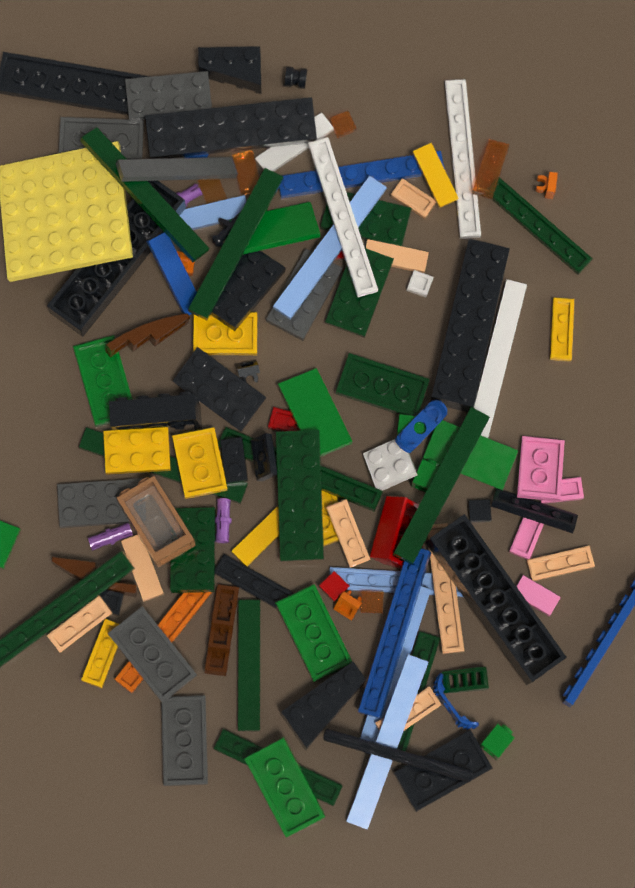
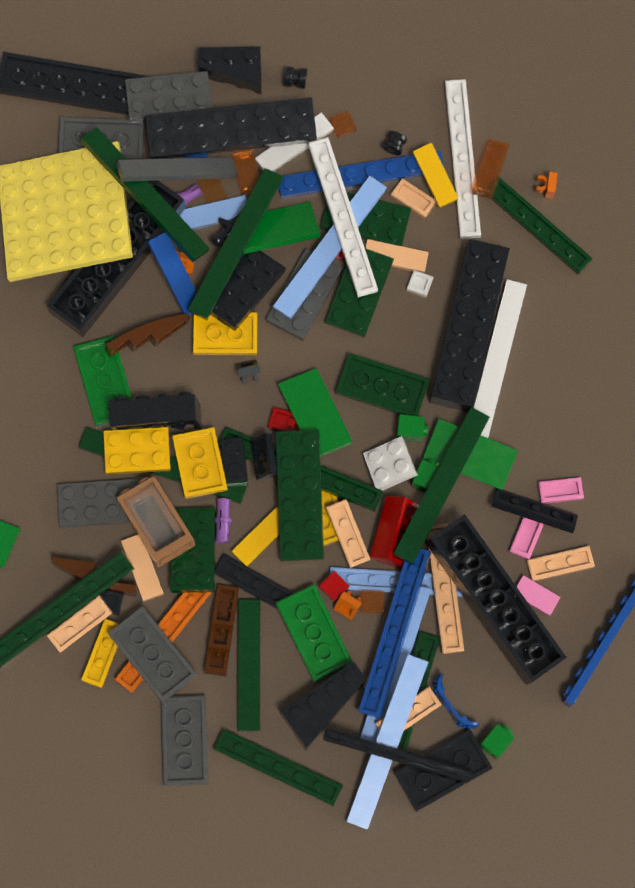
medium lavender pin [88,523,133,551] -> none
black plate [172,347,266,432] -> none
green plate [244,737,326,838] -> none
blue piece [395,400,448,453] -> none
dark green slope [442,667,489,694] -> none
black tile [468,499,492,523] -> none
bright pink tile [517,436,565,502] -> none
yellow tile [550,298,574,362] -> none
none -> black wheel [382,131,407,156]

